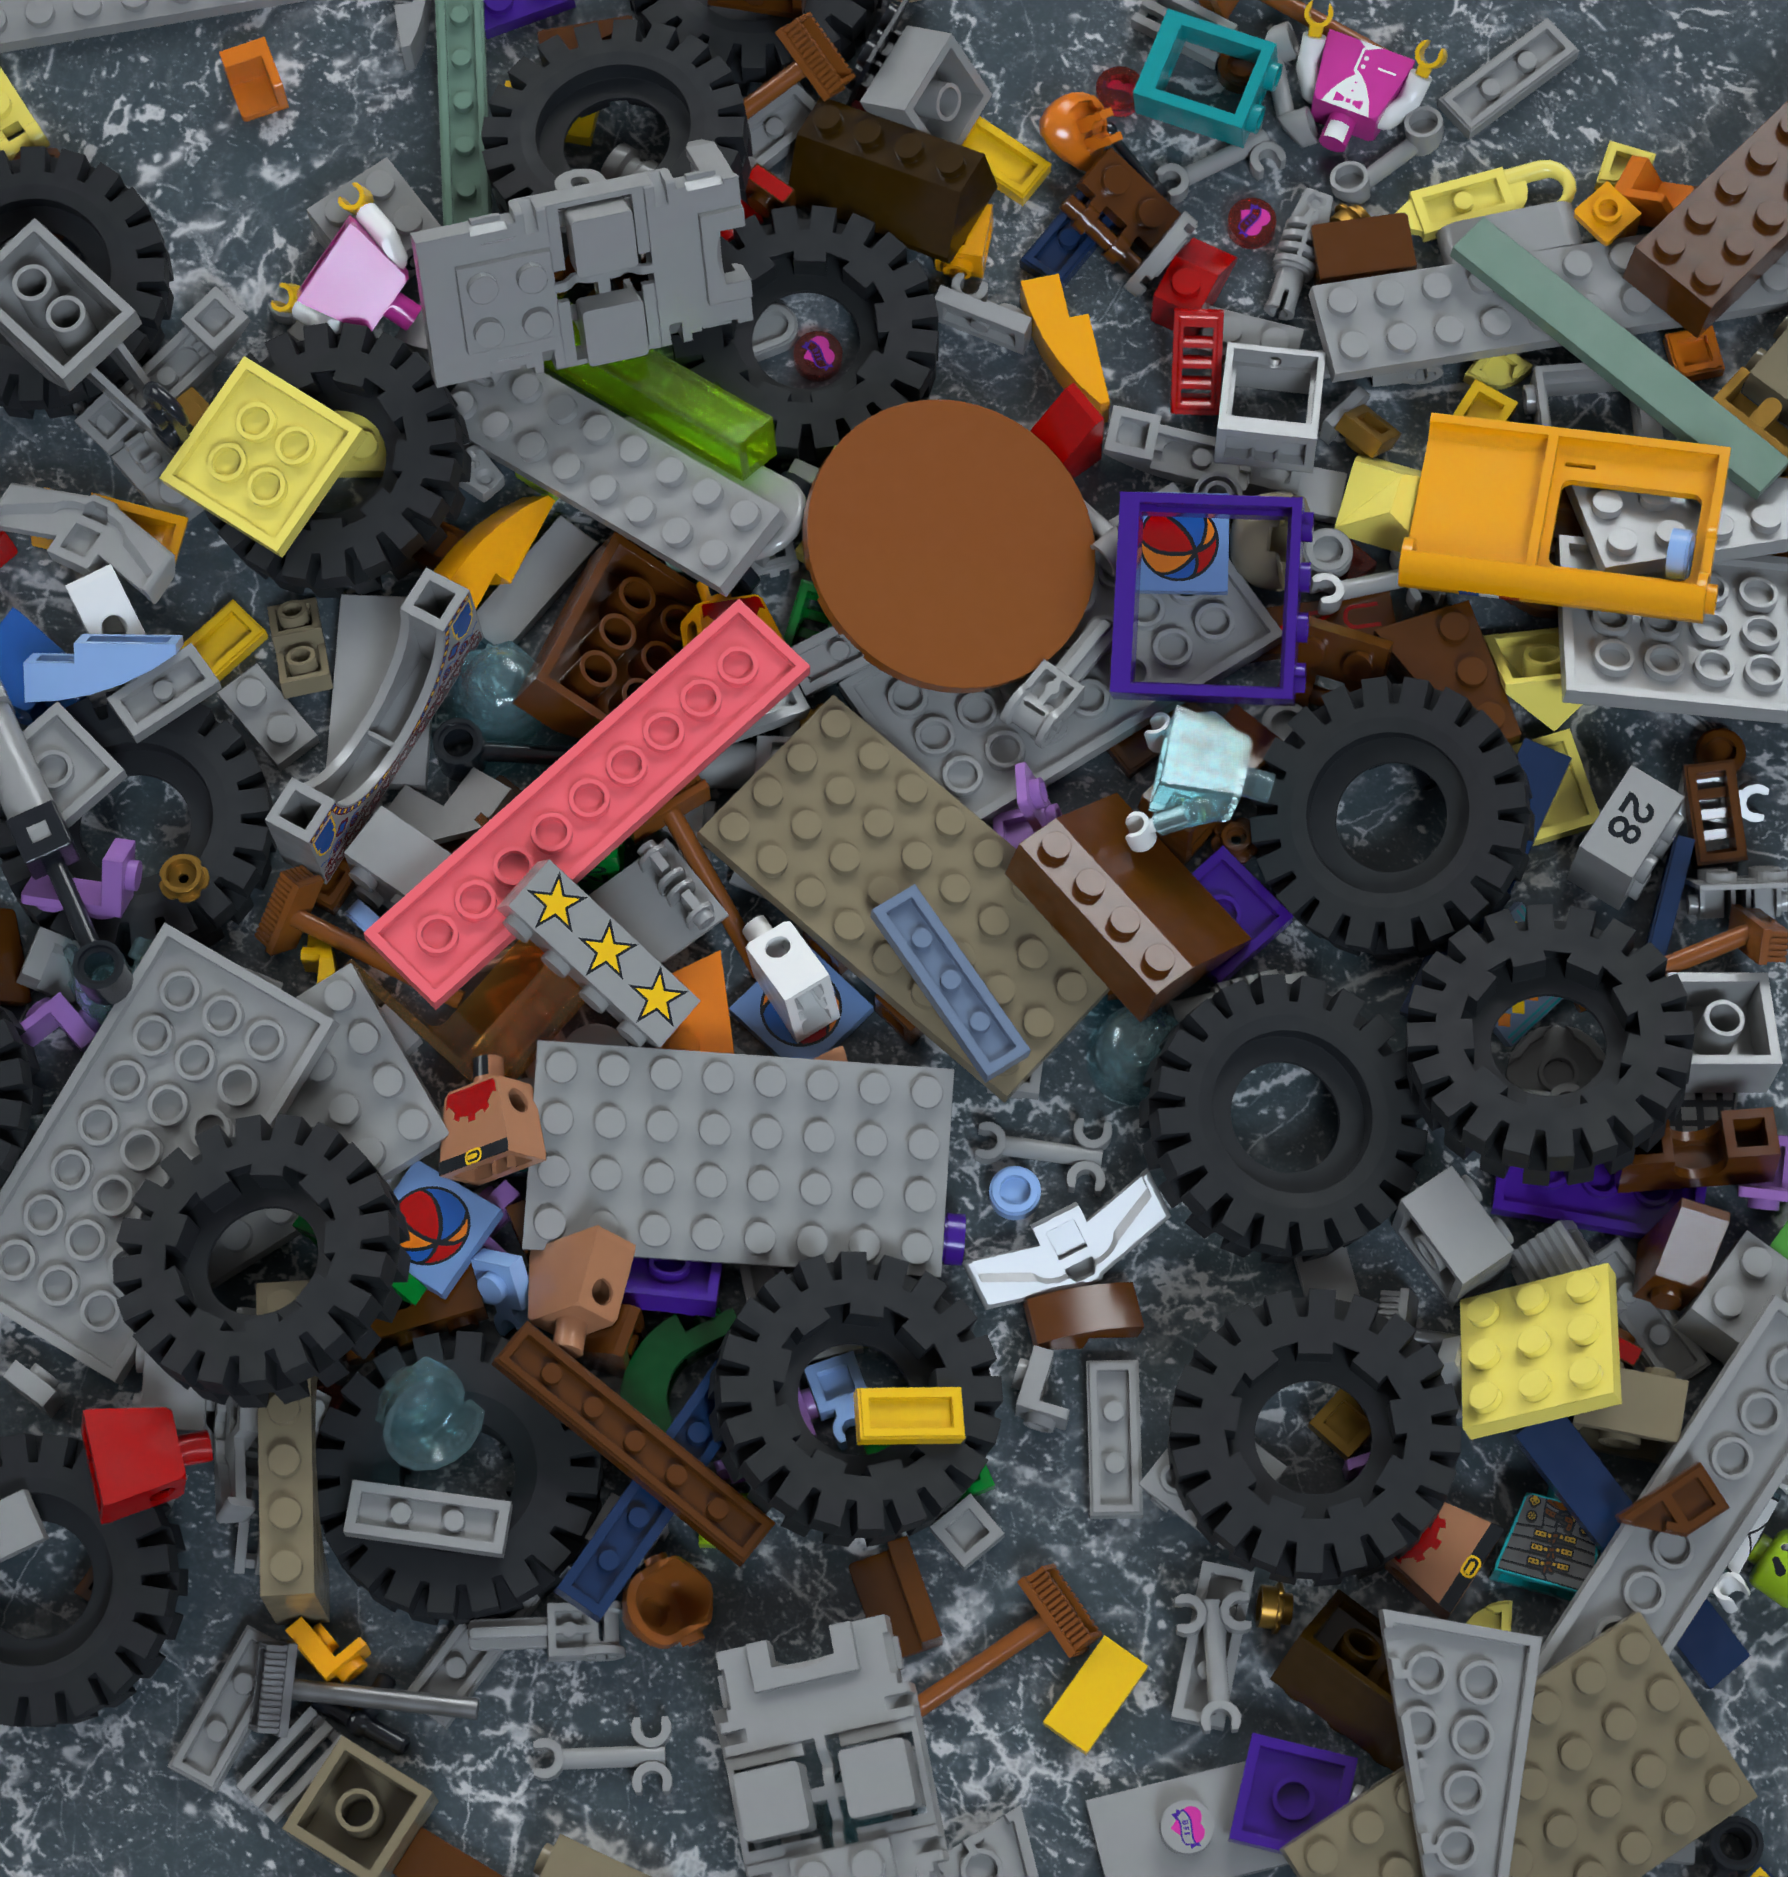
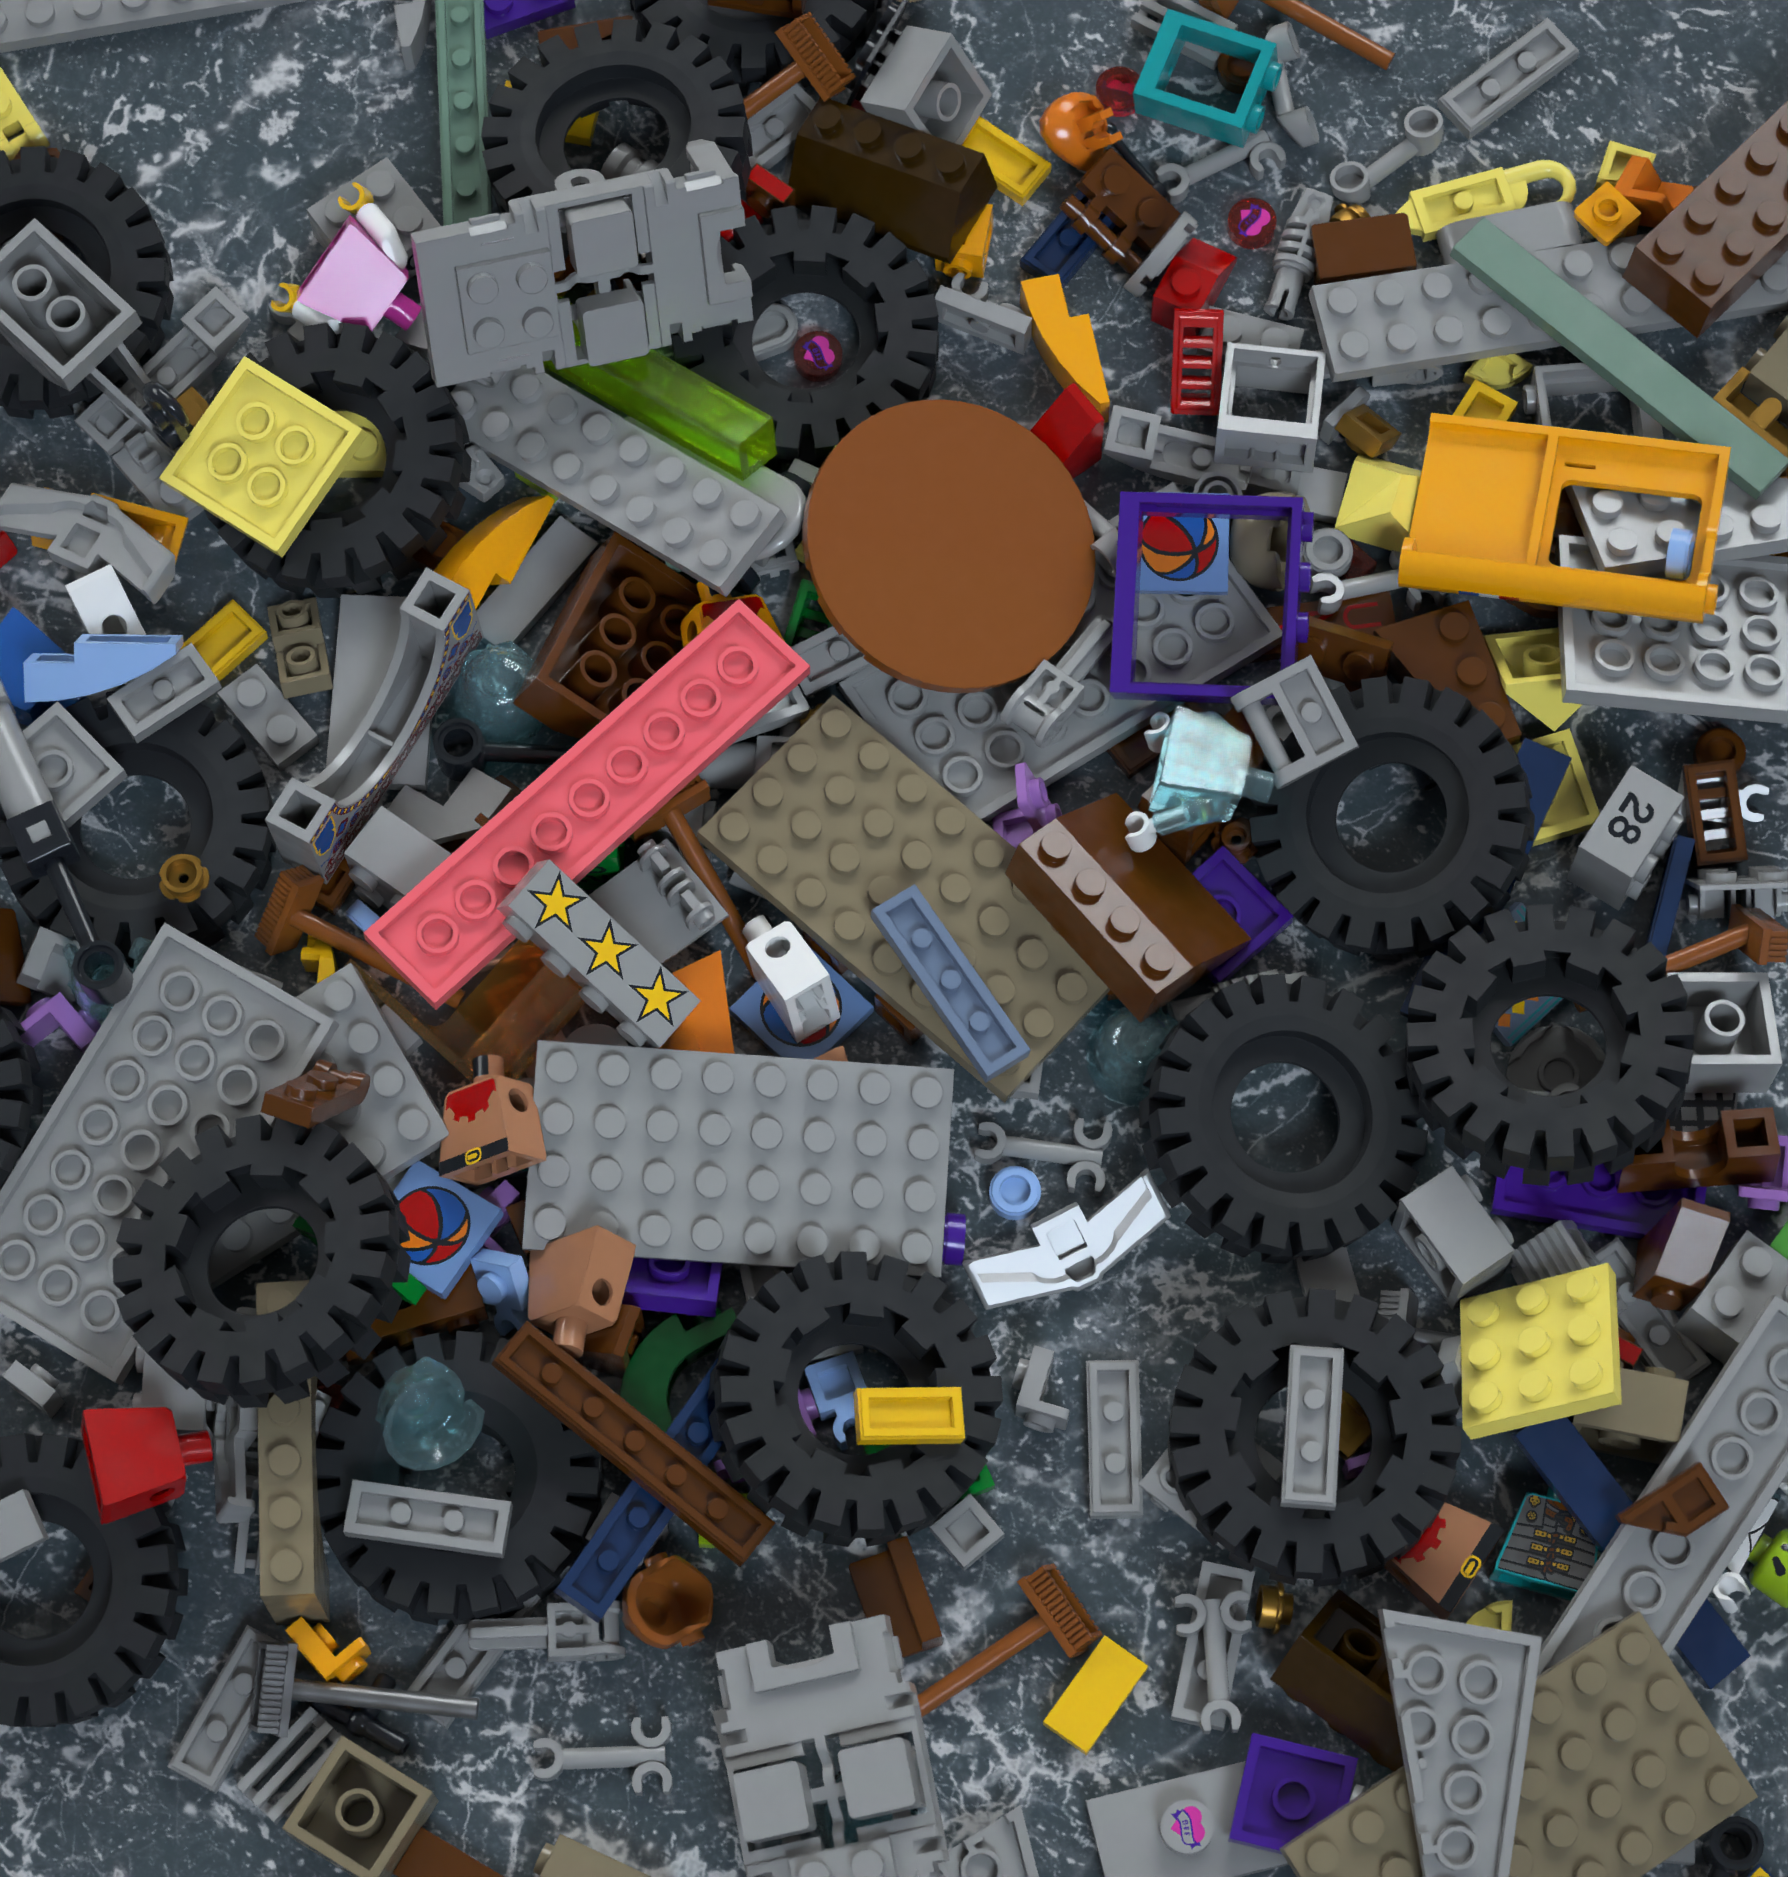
medium lavender bracket [21,838,142,919] -> none
orange panel [219,36,289,122] -> none
reddish brown slope [1023,1282,1145,1349] -> none
torso [1296,0,1448,152] -> none
orange tile [1663,325,1725,382] -> none
none -> reddish brown plate [261,1059,370,1128]
none -> light grey plate [1230,655,1359,790]
none -> light grey tile [1280,1345,1344,1511]

